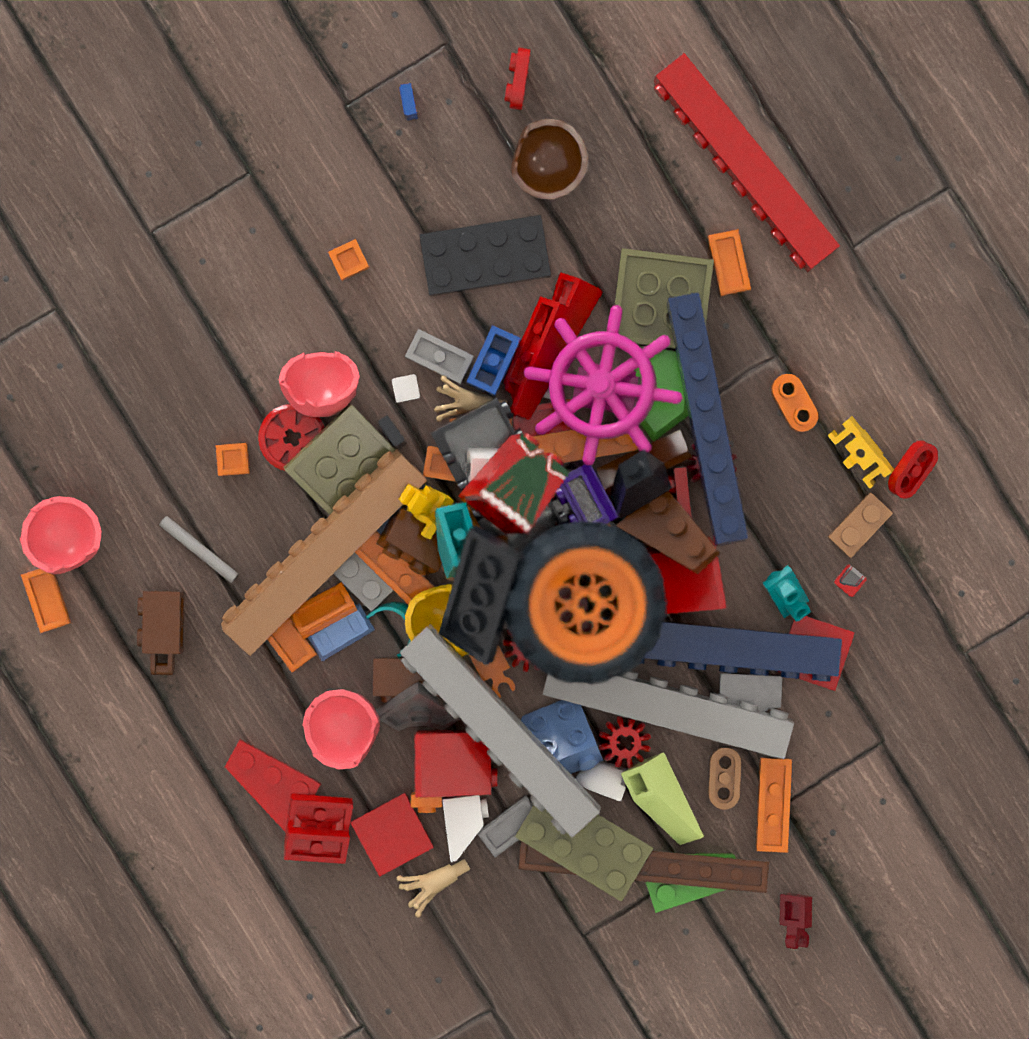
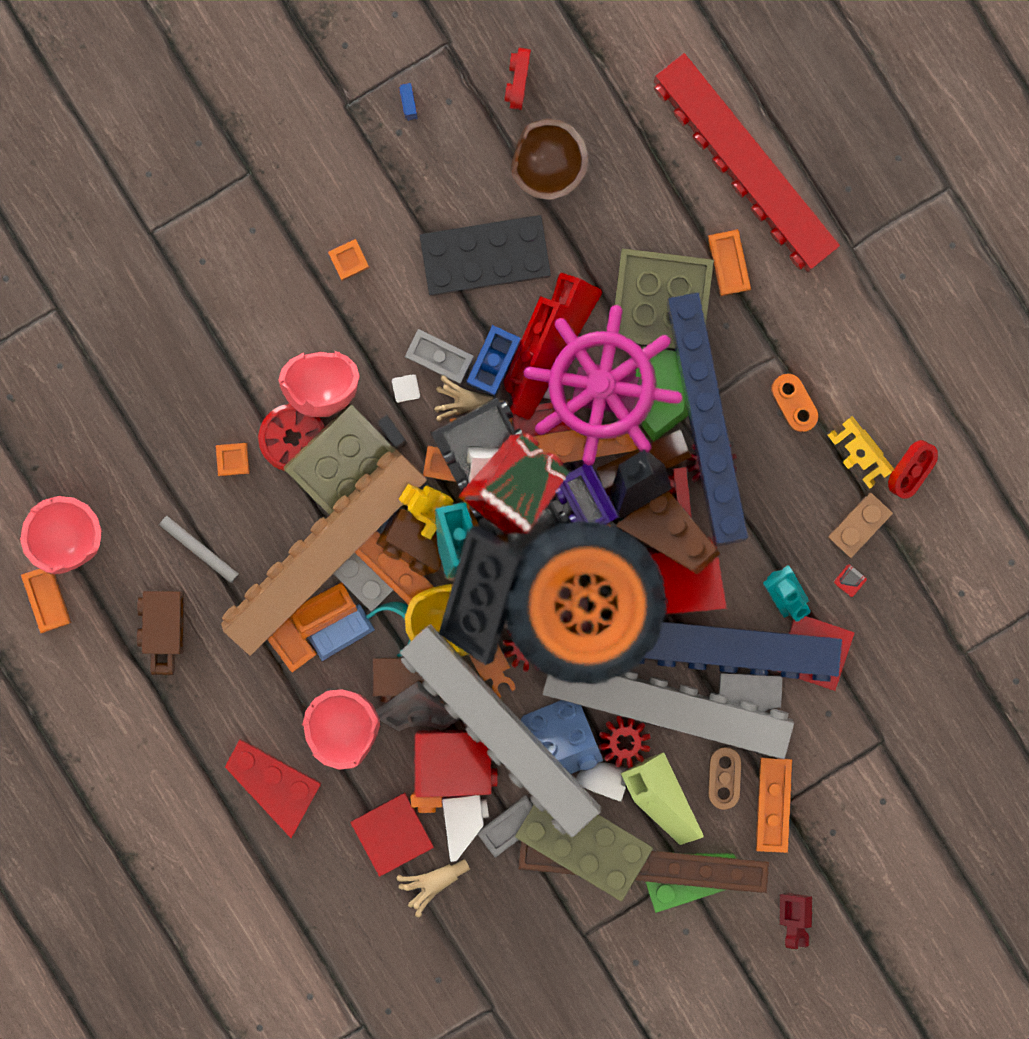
red slope [284,794,354,864] -> none

